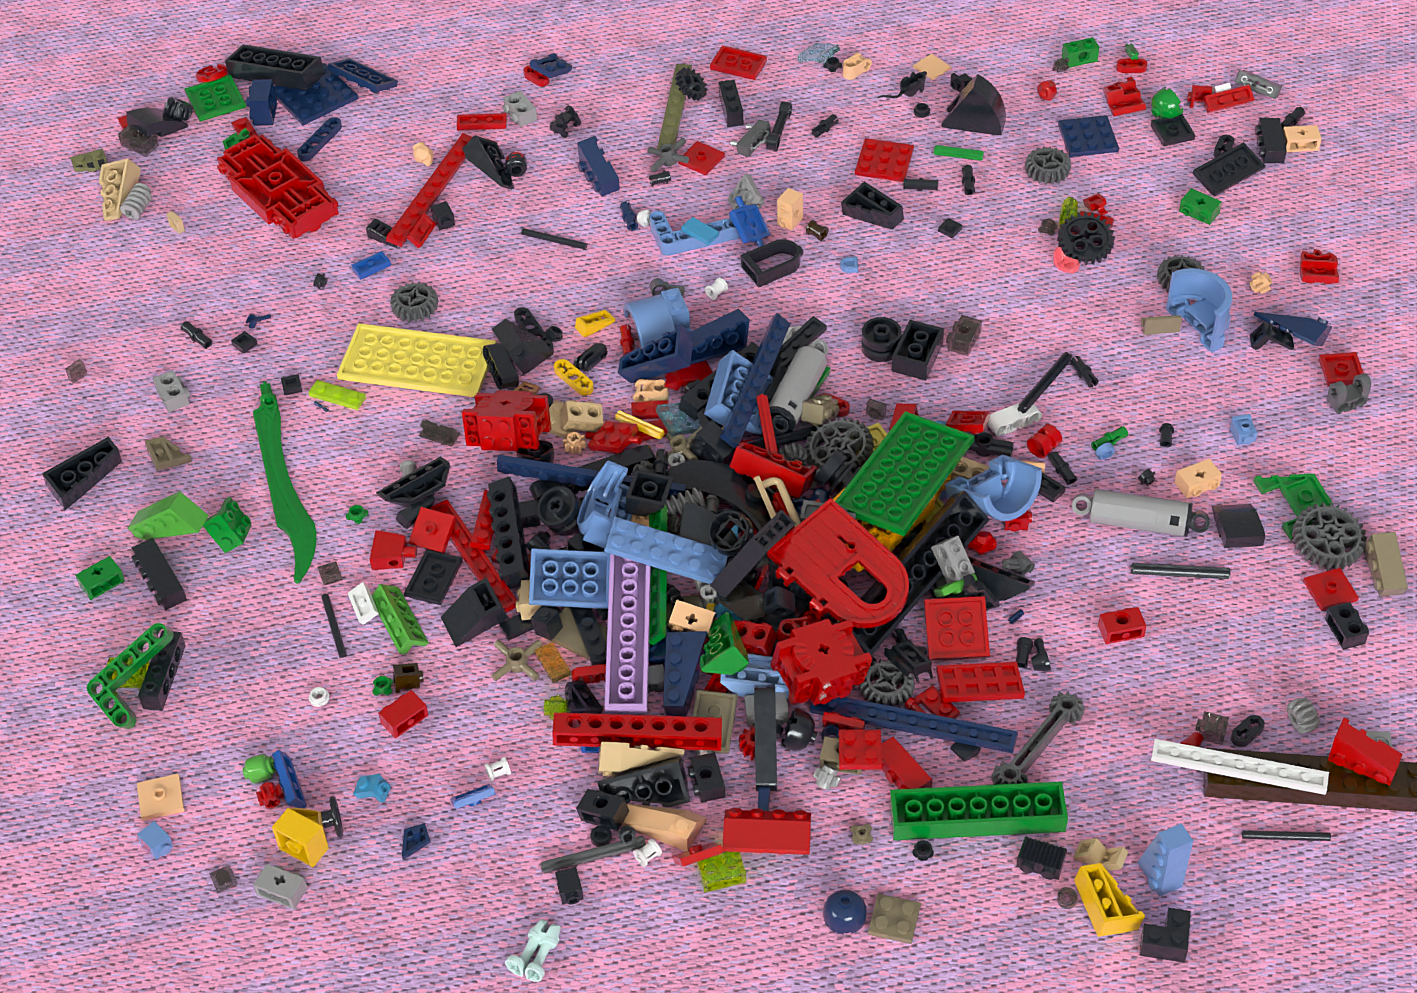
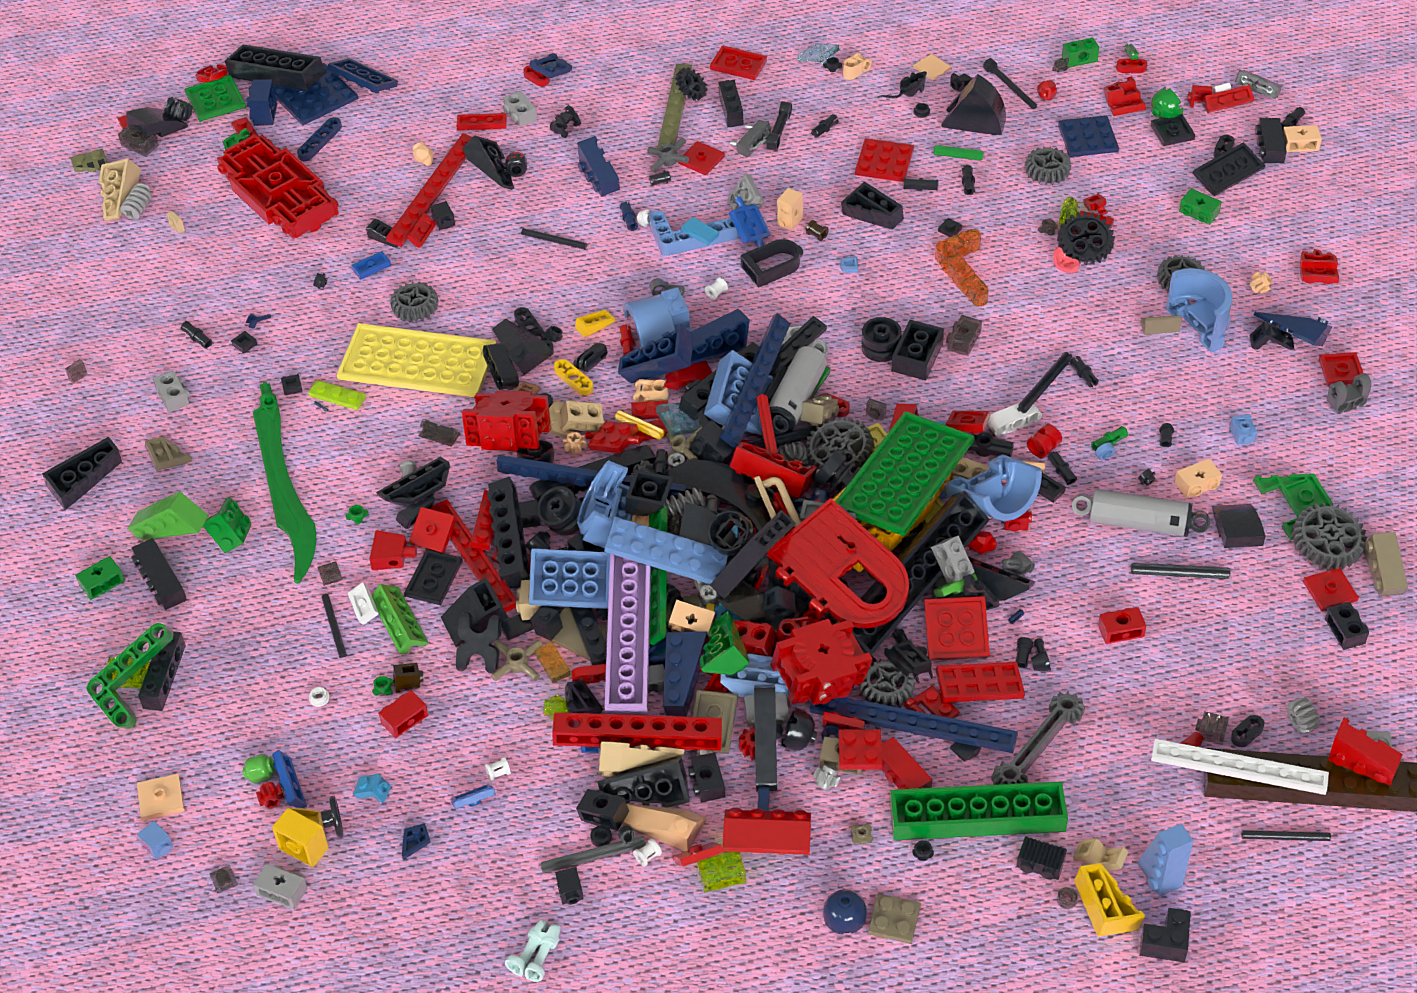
none -> black piece [456,612,502,674]
none -> clear orange beam [935,229,989,307]
none -> black piece [983,58,1037,109]

